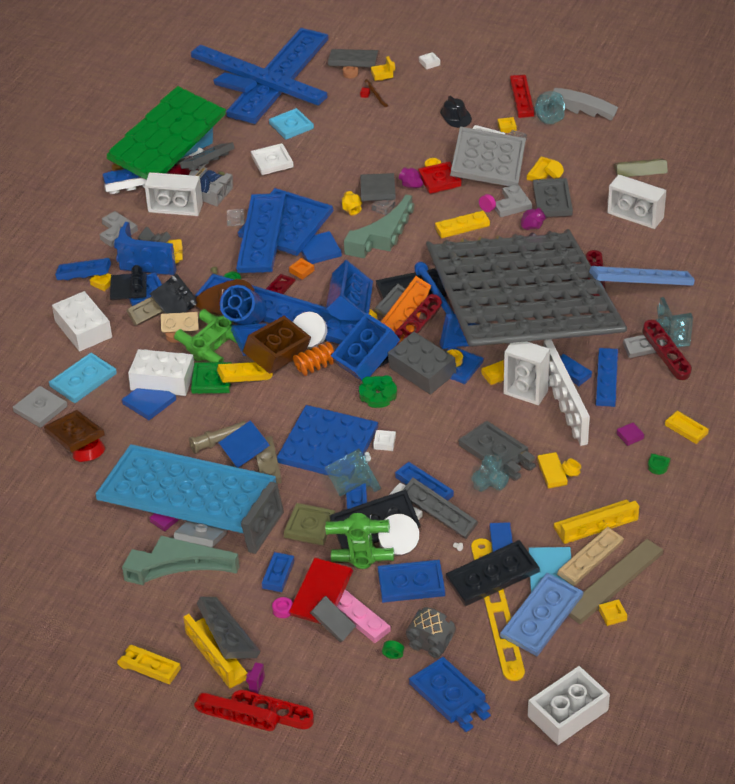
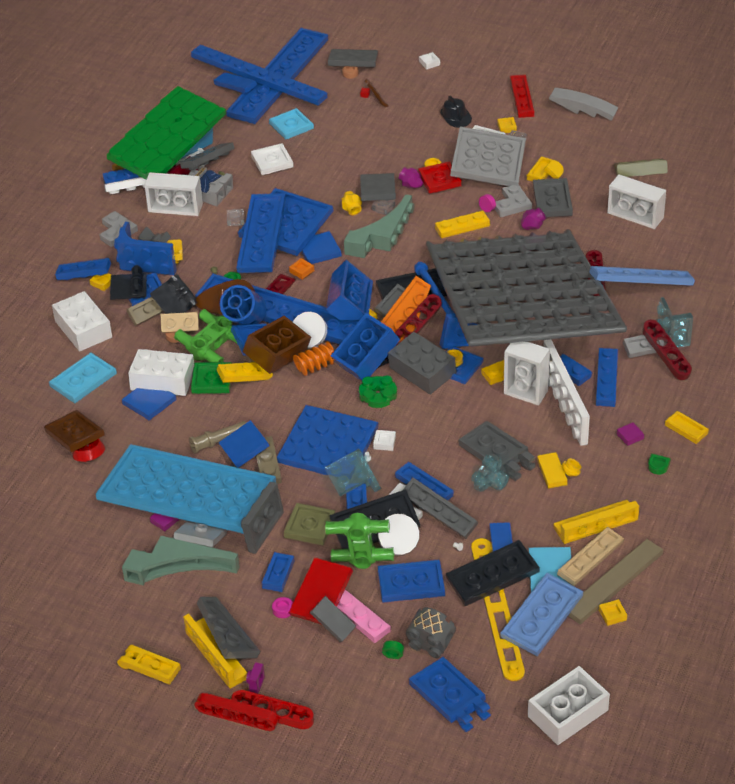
light grey plate [13,386,67,428] -> none
yellow bracket [371,56,395,81] -> none
clear light blue plate [535,91,565,124] -> none

